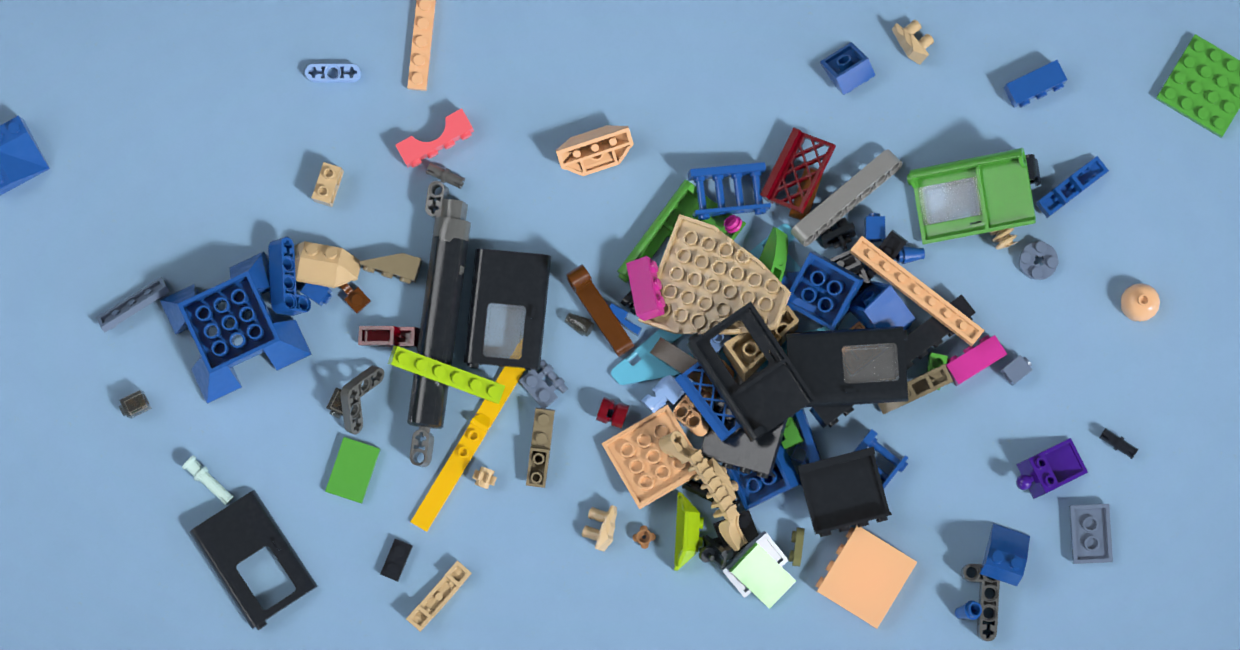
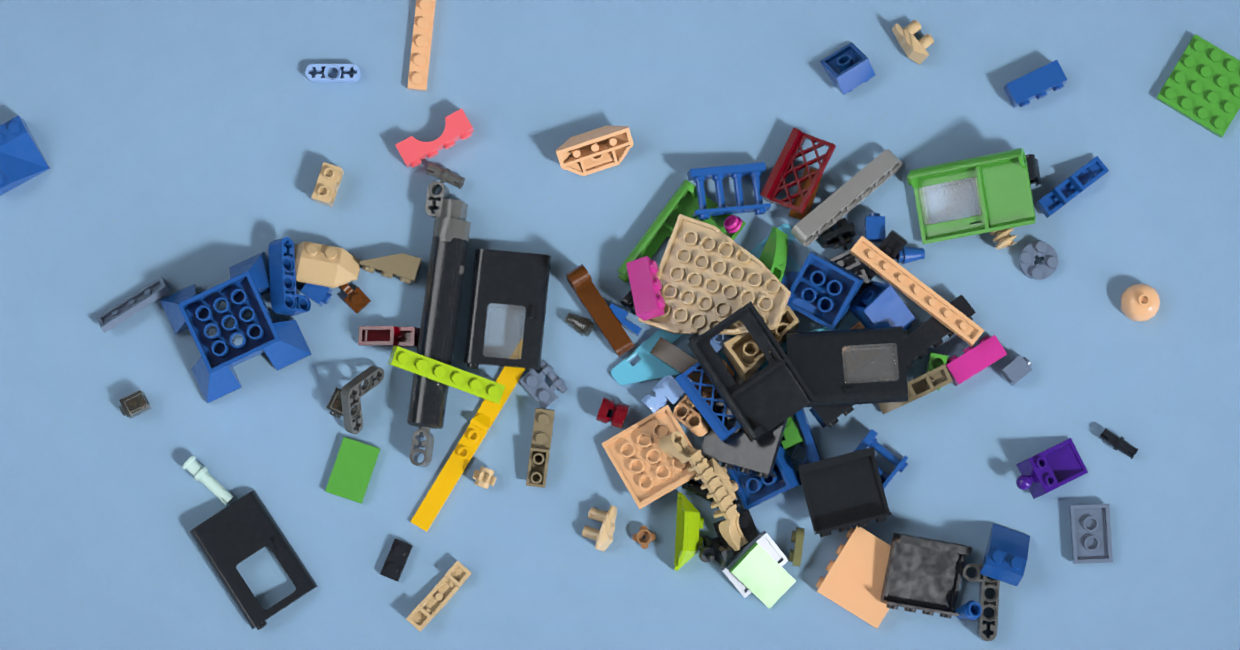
none -> black panel [880,532,972,619]

